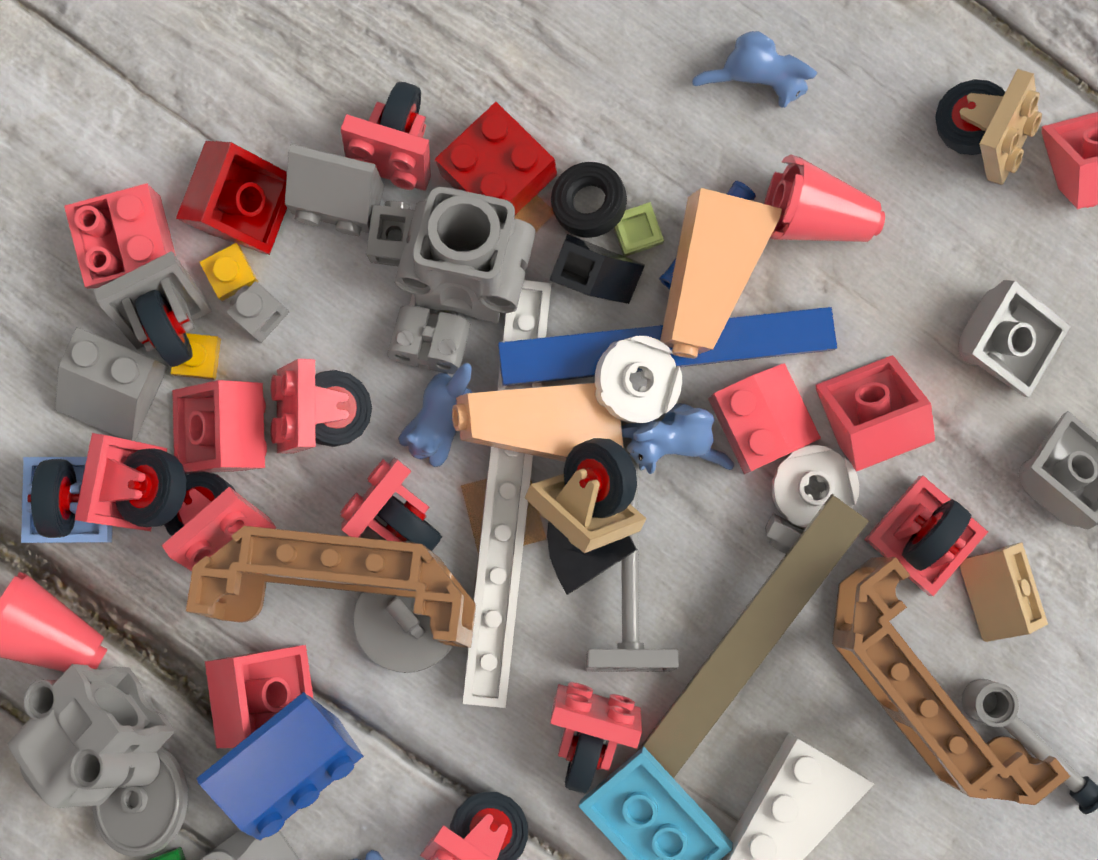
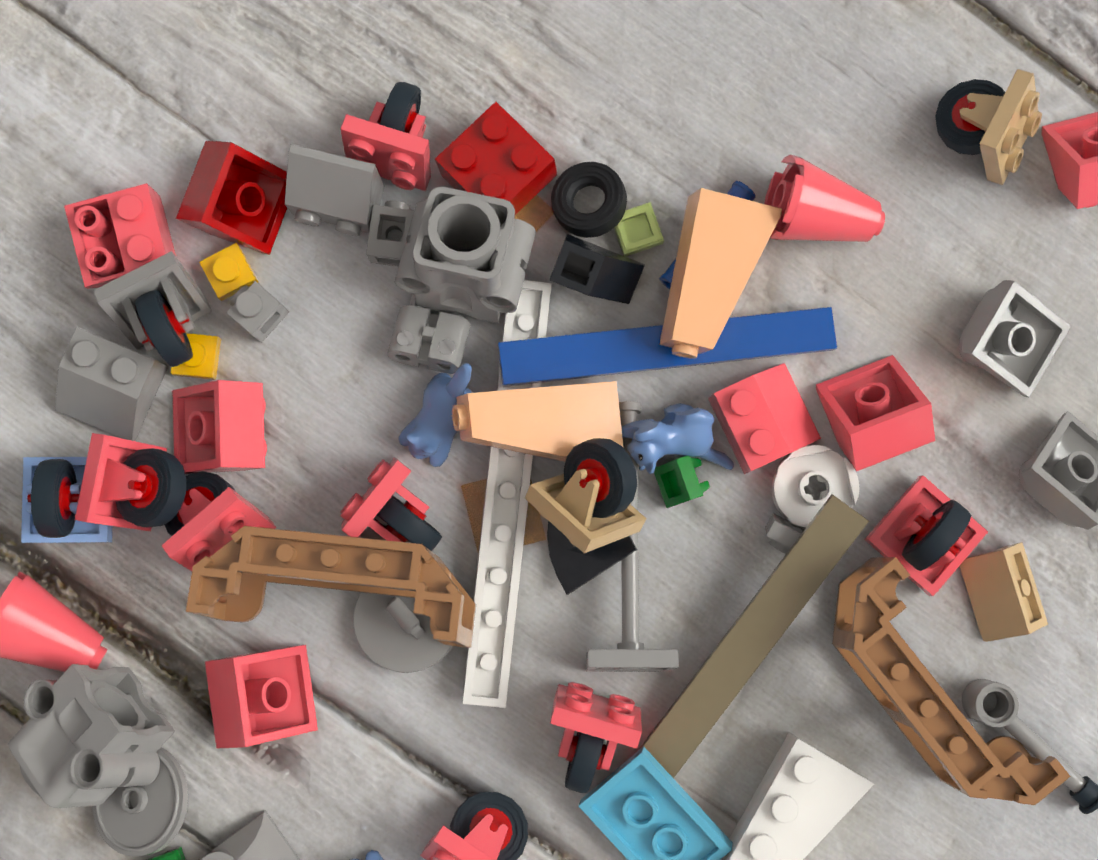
slope [196,692,364,841] -> none
coral plate [270,359,372,454] -> none
white plate [595,336,682,423] -> none
medium blue animal [692,31,818,108] -> none
none -> green tile [654,456,710,508]

